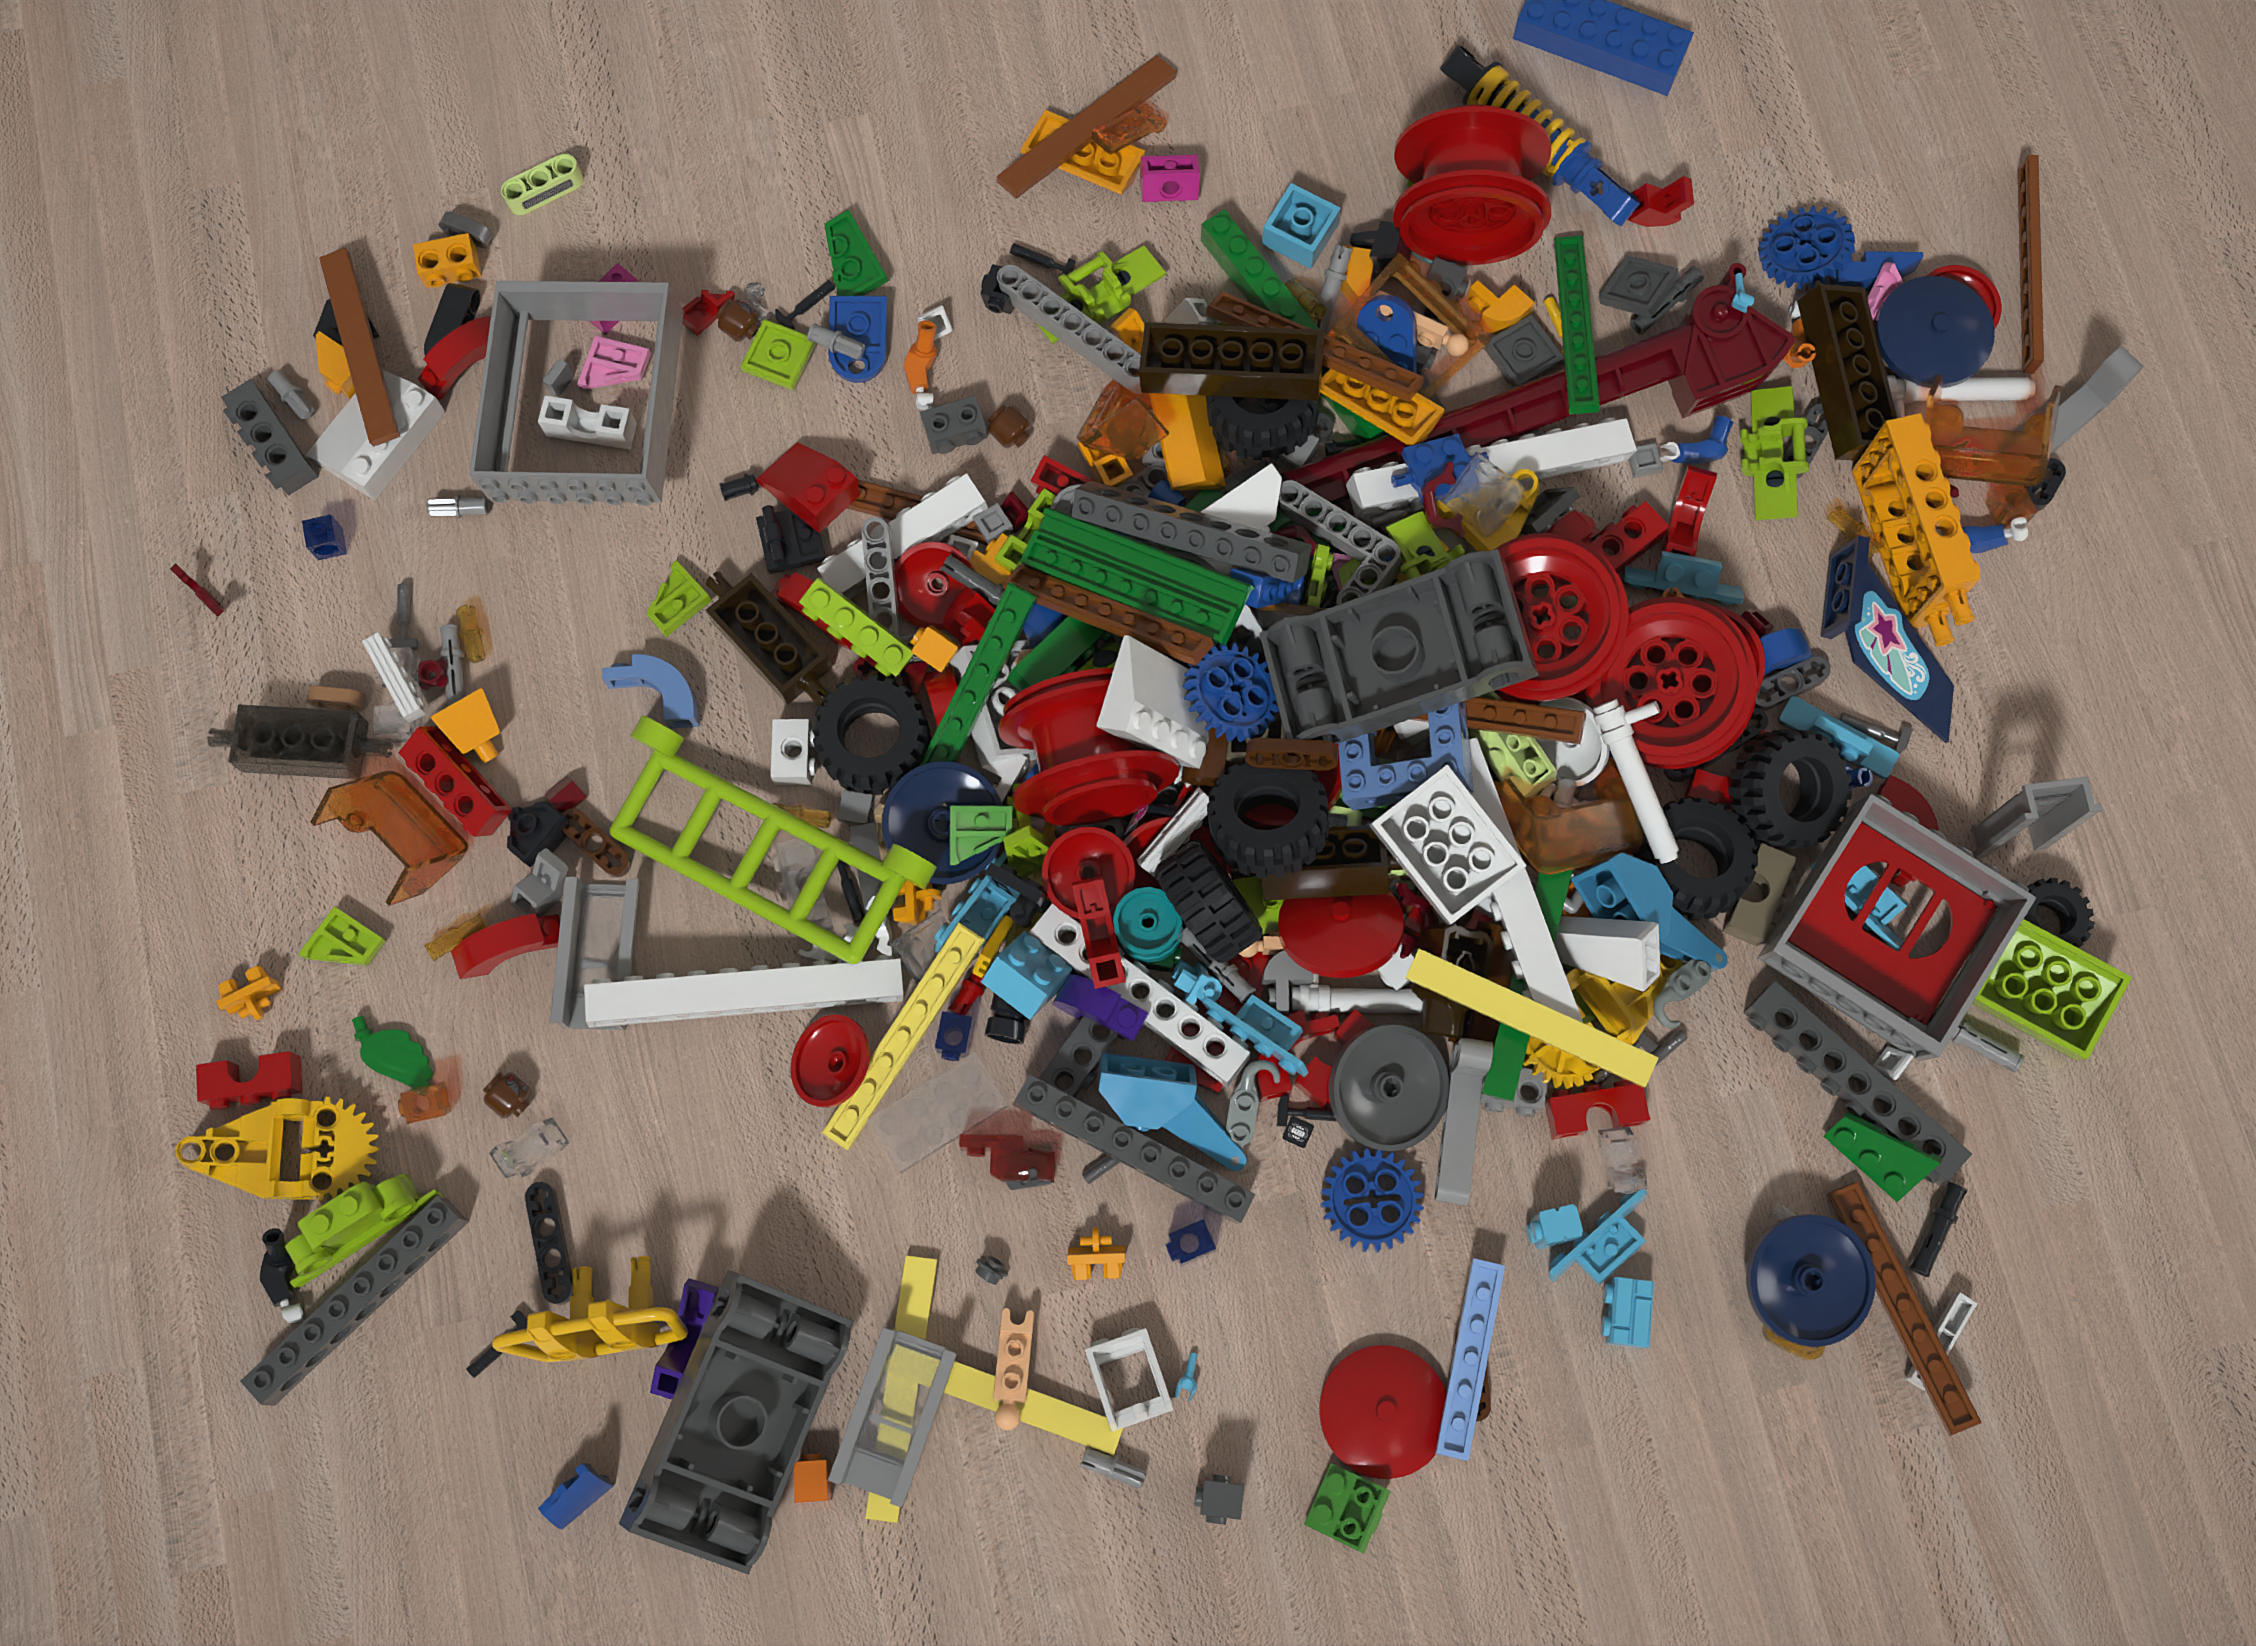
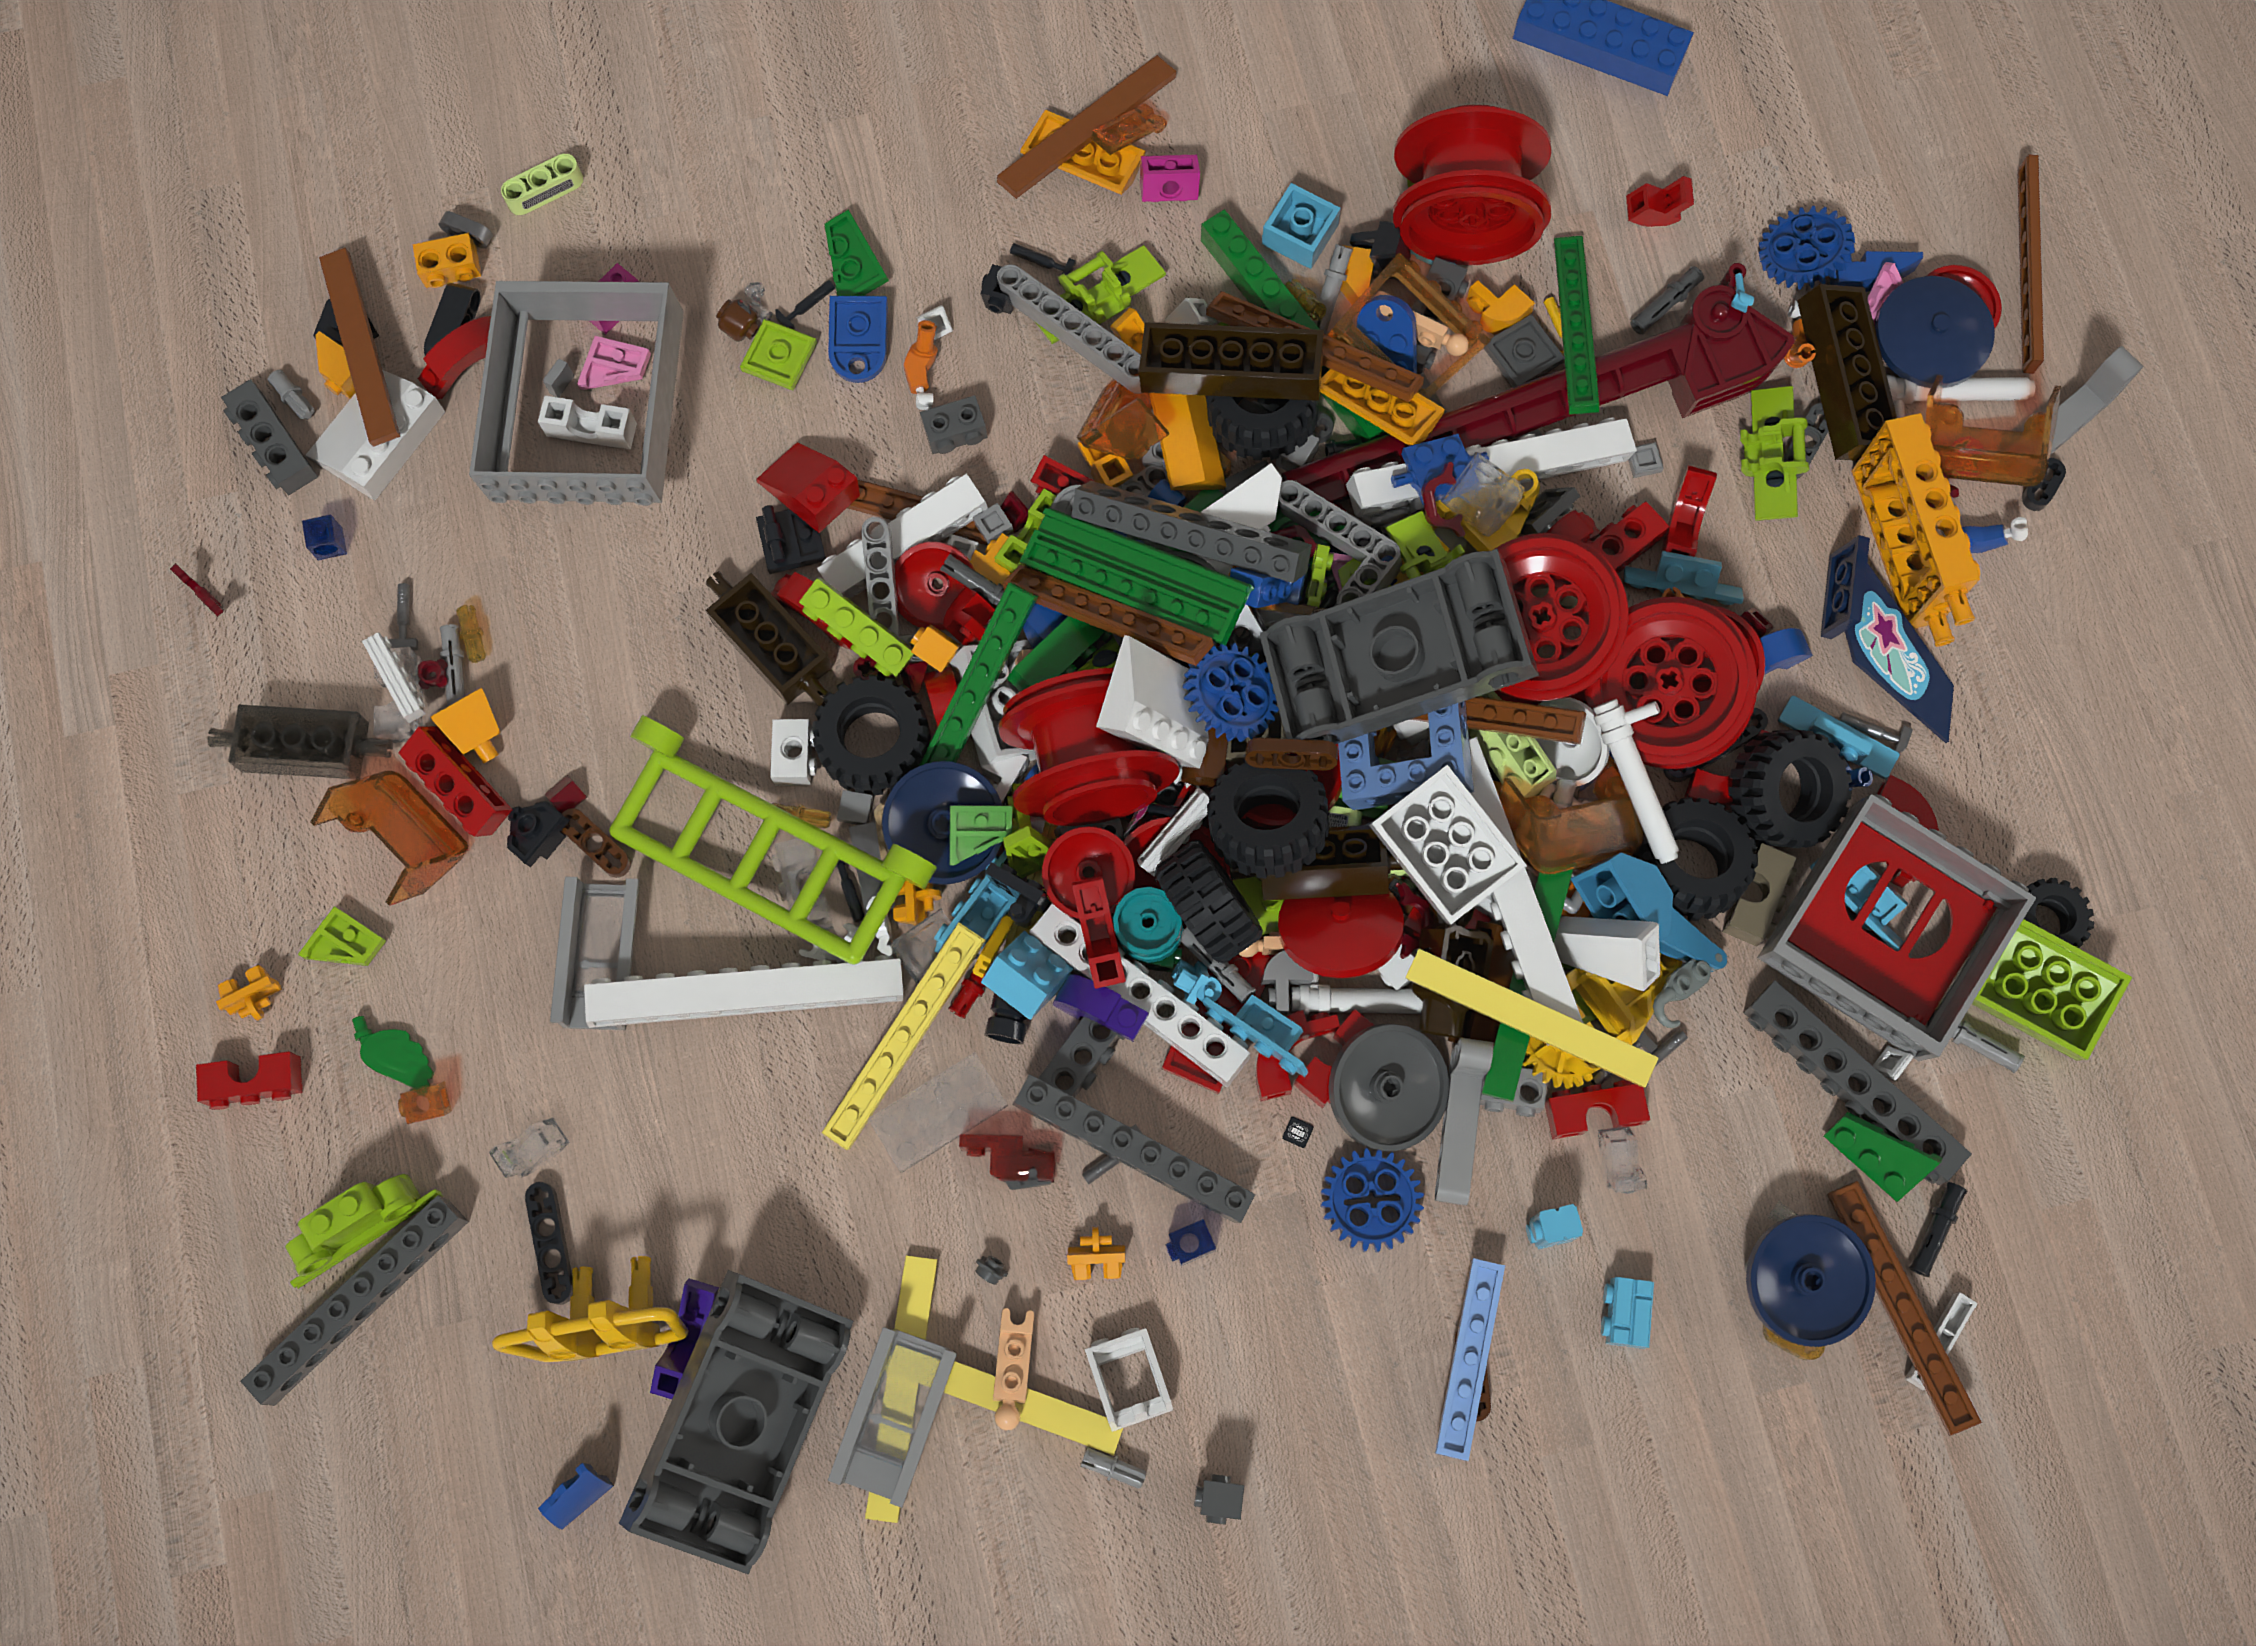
yellow connector [175,1097,379,1202] -> none
black arm [260,1228,304,1324] -> none
medium nougat beam [306,686,366,712] -> none
clear yellow pin [424,914,488,961] -> none
light grey axle [427,495,488,518] -> none
red arch [451,913,560,979] -> none
black piece [466,1310,528,1378] -> none
reddish brown head [483,1072,531,1119] -> none
light grey brick [510,848,568,917] -> none
medium blue arch [602,654,700,729] -> none
lime wing [646,560,712,637] -> none
red slope [682,290,735,336] -> none
black pin [719,473,759,501] -> none
red dish [791,1014,870,1108] -> none
orange brick [794,1454,832,1503] -> none
light grey axle [807,323,865,359] -> none
clear blue brick [935,1011,975,1062] -> none
reddish brown head [988,405,1031,448] -> none
dark azure slope [1098,1052,1280,1171] -> none
medium azure hand [1174,1353,1198,1401] -> none
black piece [1276,1095,1337,1127] -> none
bright green plate [1304,1463,1391,1554] -> none
red dish [1319,1345,1446,1479] -> none
piece [1440,44,1641,226] -> none
medium azure bracket [1548,1187,1647,1285] -> none
dark grey plate [1599,255,1679,318] -> none
blue arm [1660,416,1733,464] -> none
flat silver beam [1754,656,1831,711] -> none
clear yellow pin [1827,505,1883,559] -> none
light grey piece [1973,777,2102,859] -> none
clear orange brick [1985,482,2038,529] -> none

